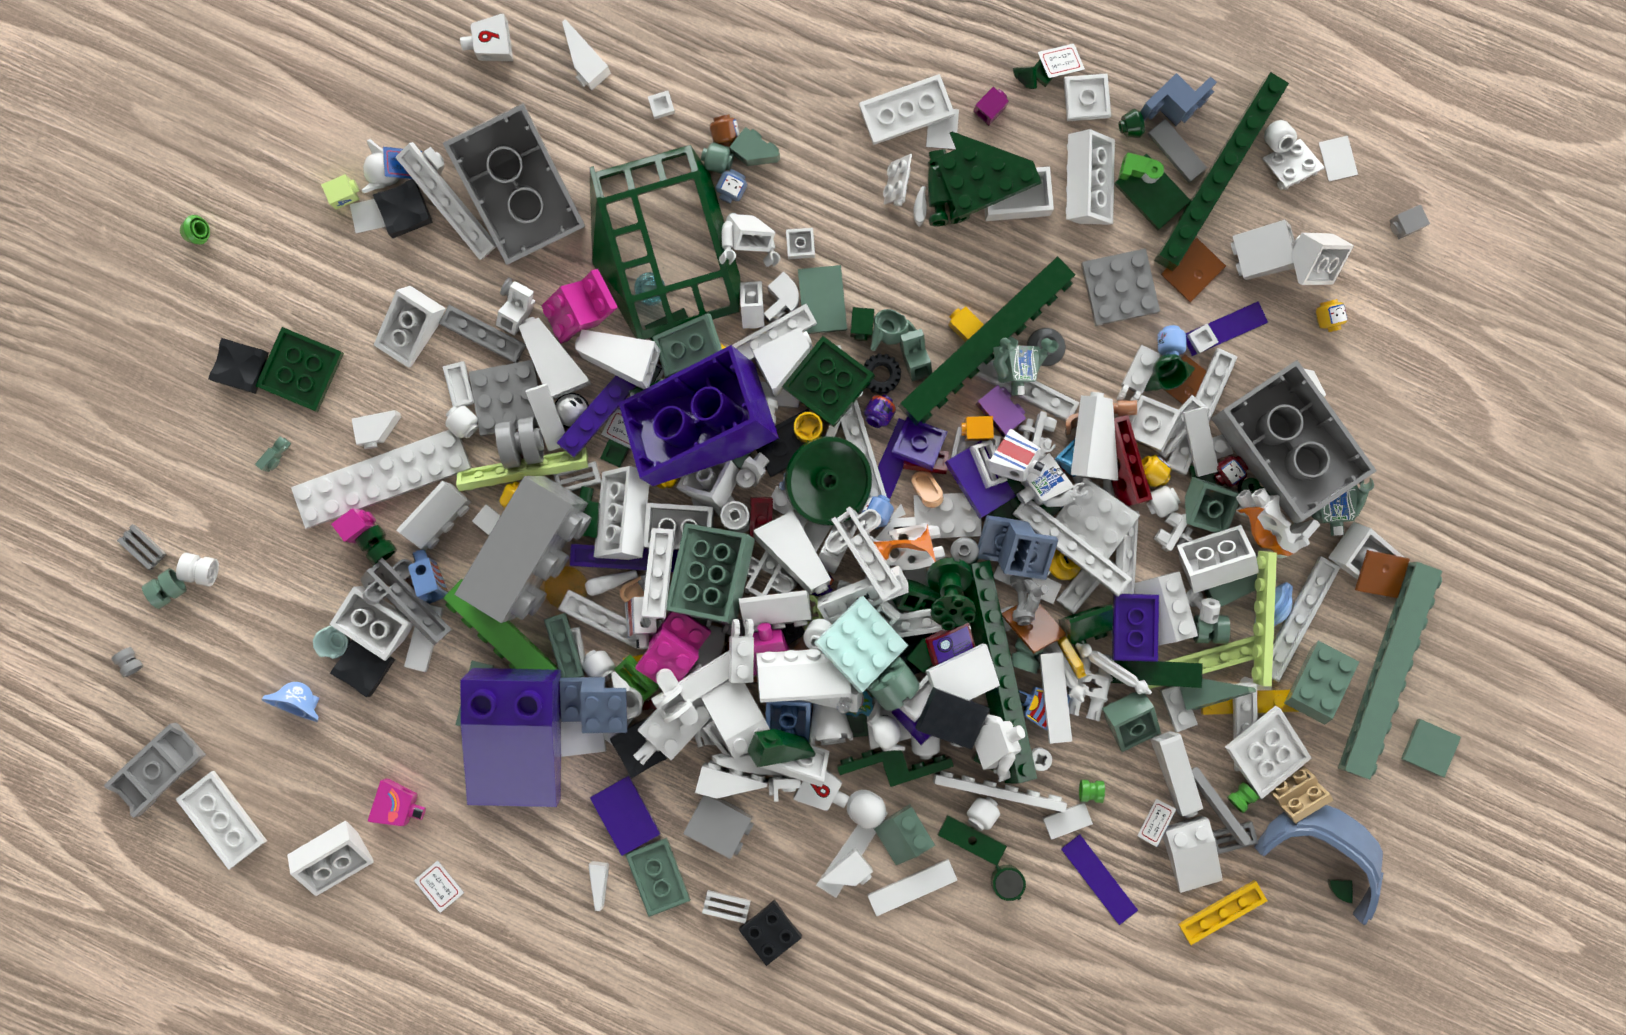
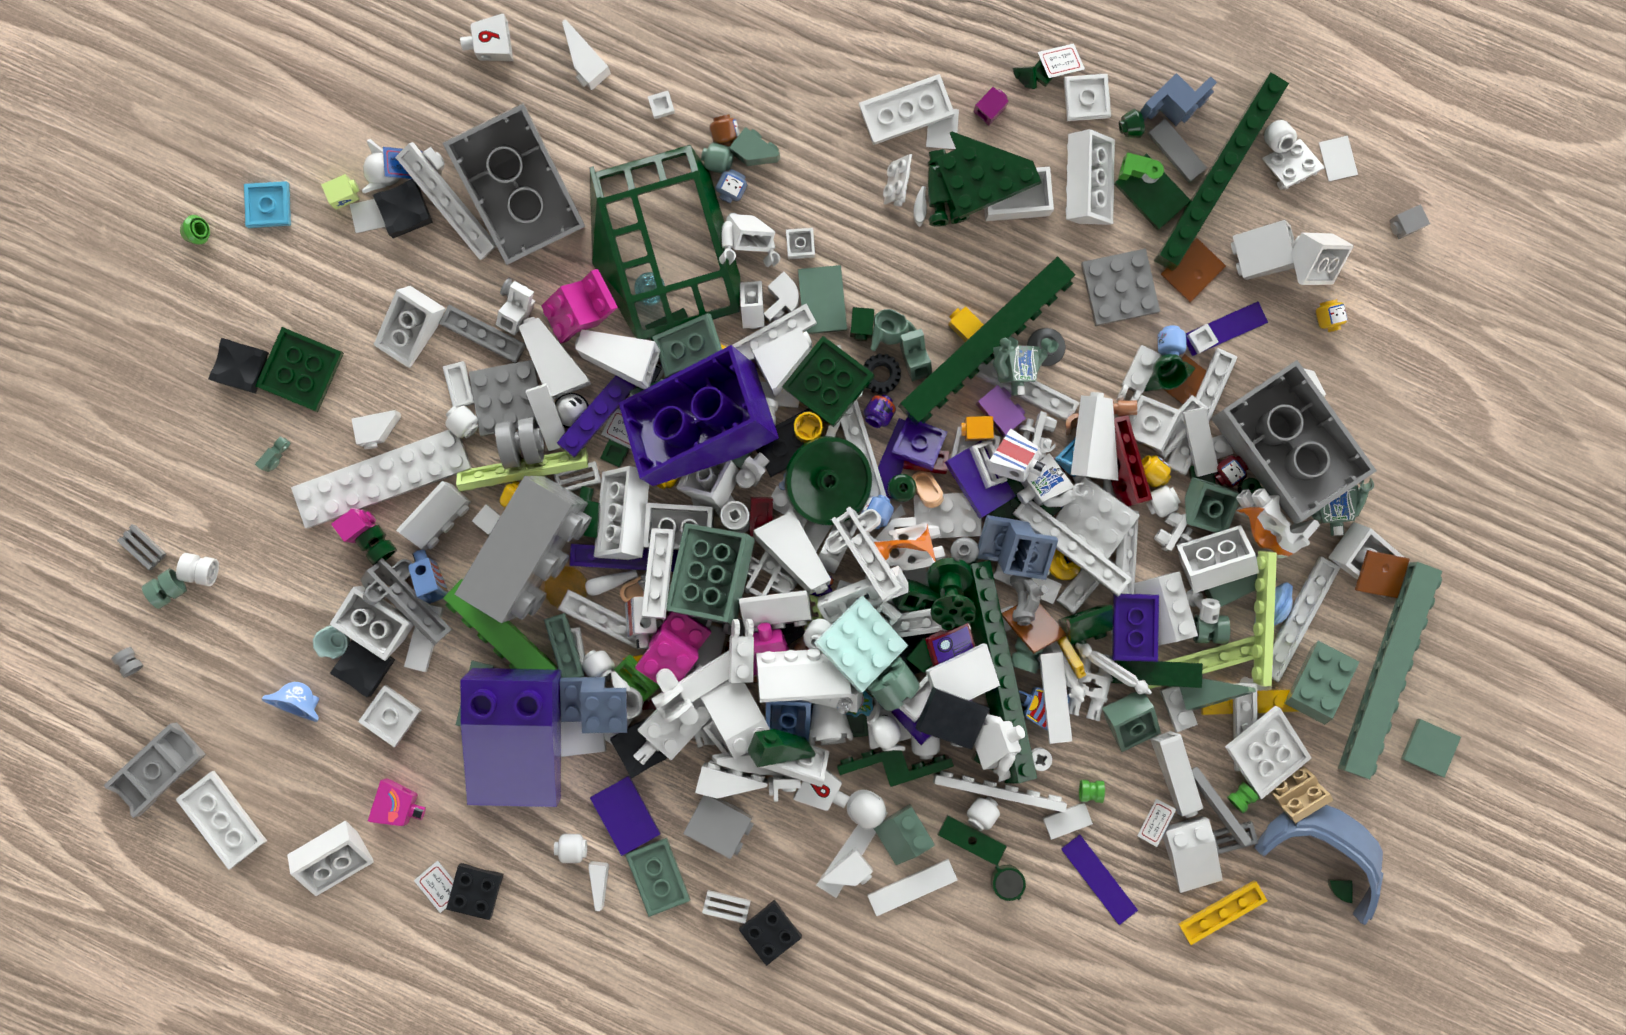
none -> medium azure tile [244,181,291,228]
none -> white plate [358,685,422,747]
none -> black brick [446,863,504,920]
none -> white head [554,834,587,863]
none -> dark green head [887,474,917,503]

